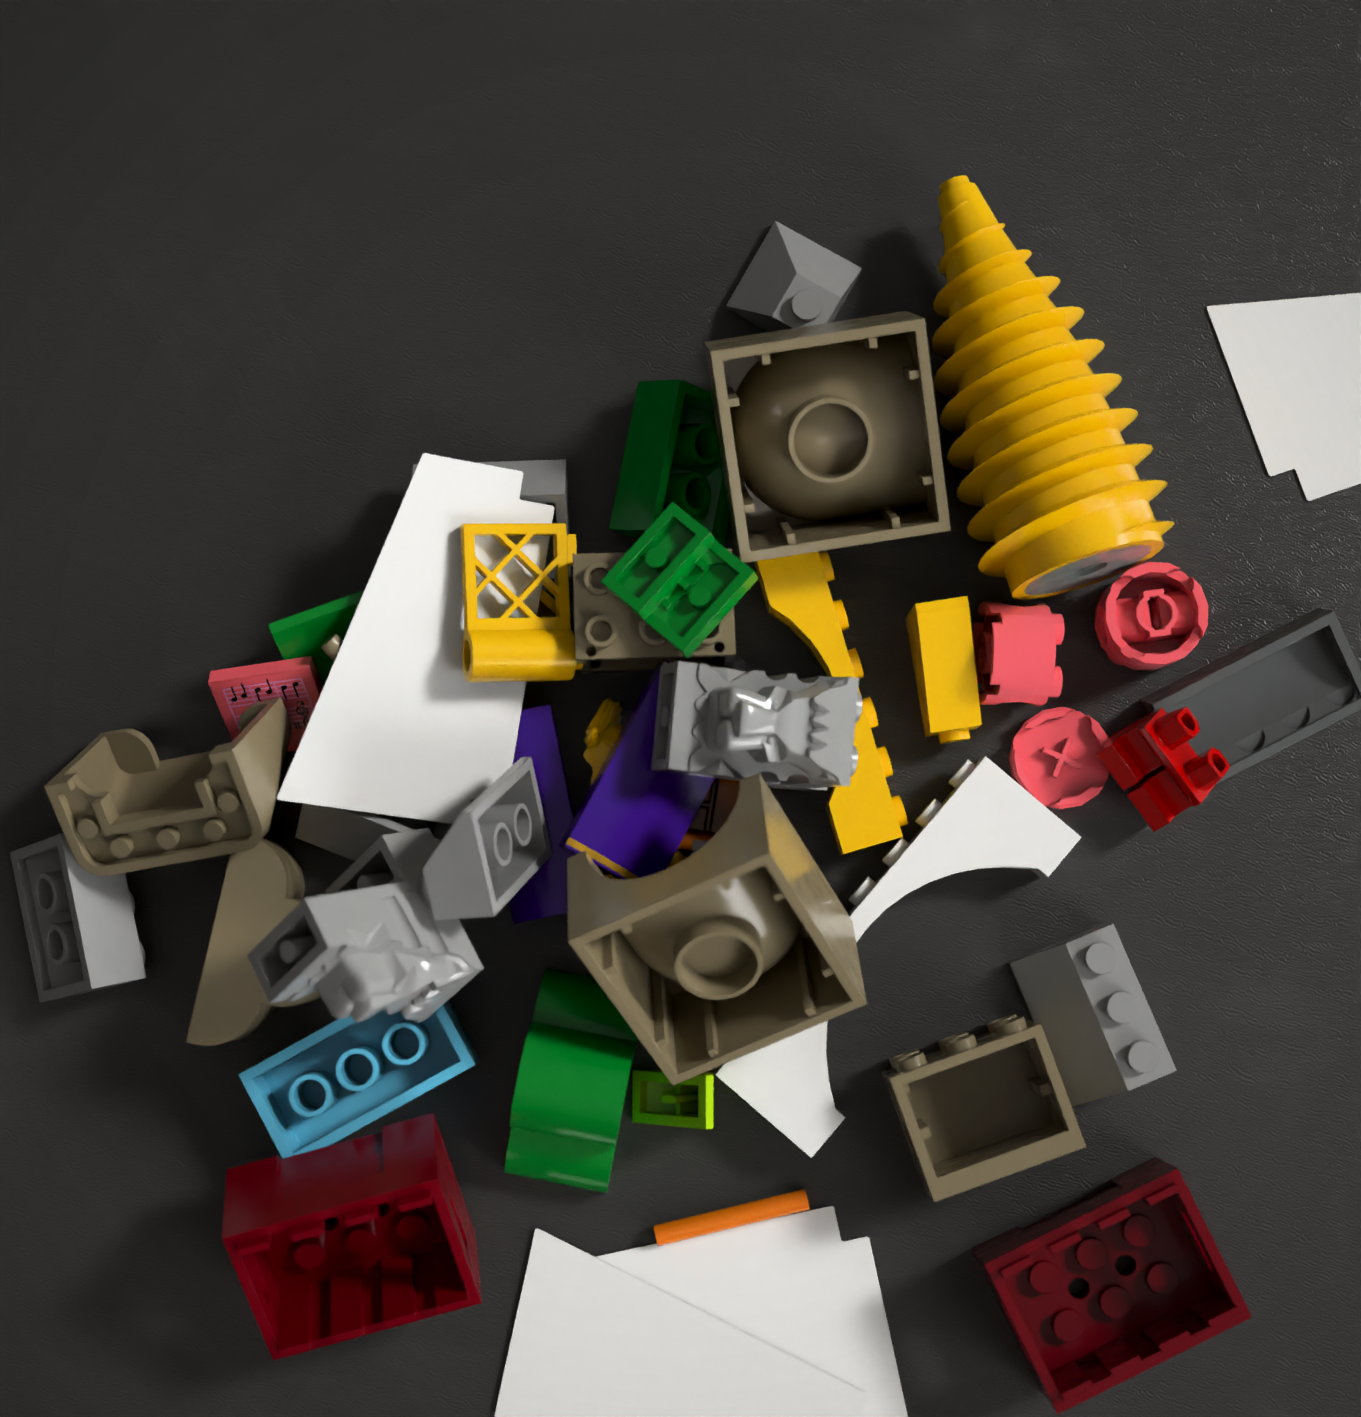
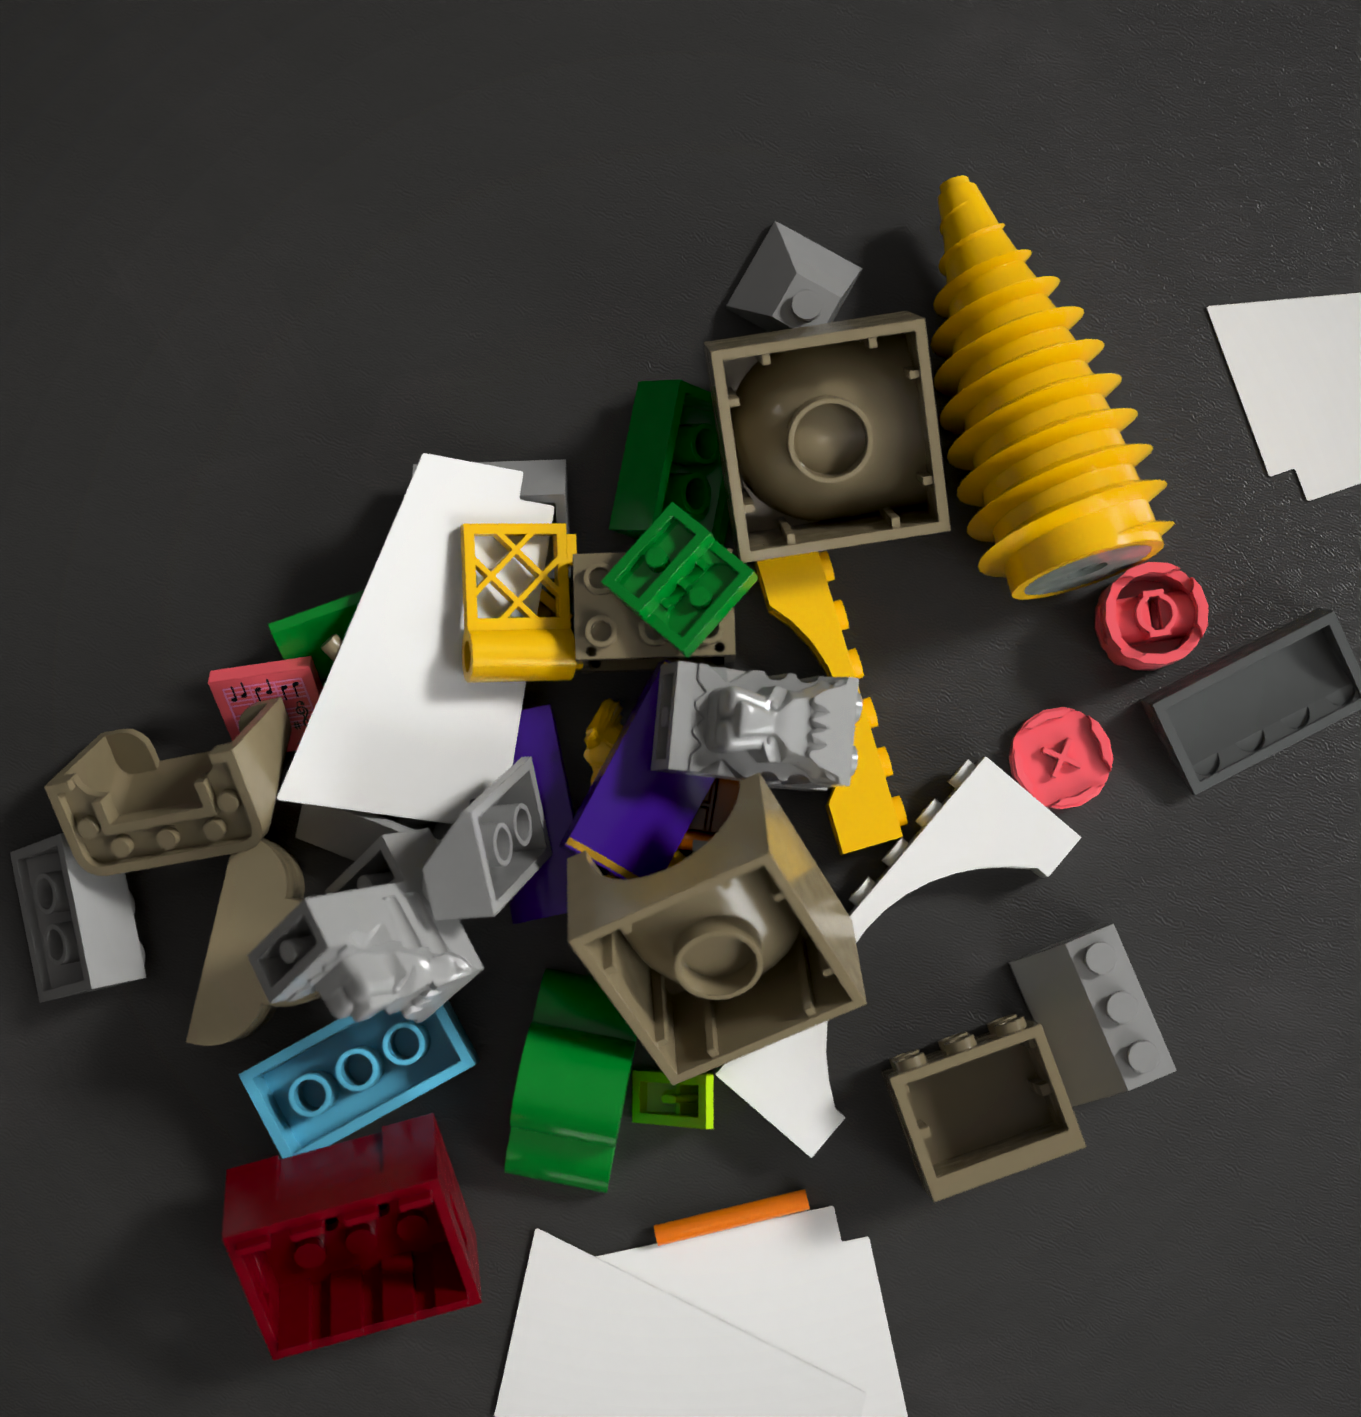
yellow slope [905,596,982,744] -> none
dark red container [971,1157,1252,1414] -> none
coral brick [972,601,1065,706] -> none
red hips [1096,707,1230,832] -> none

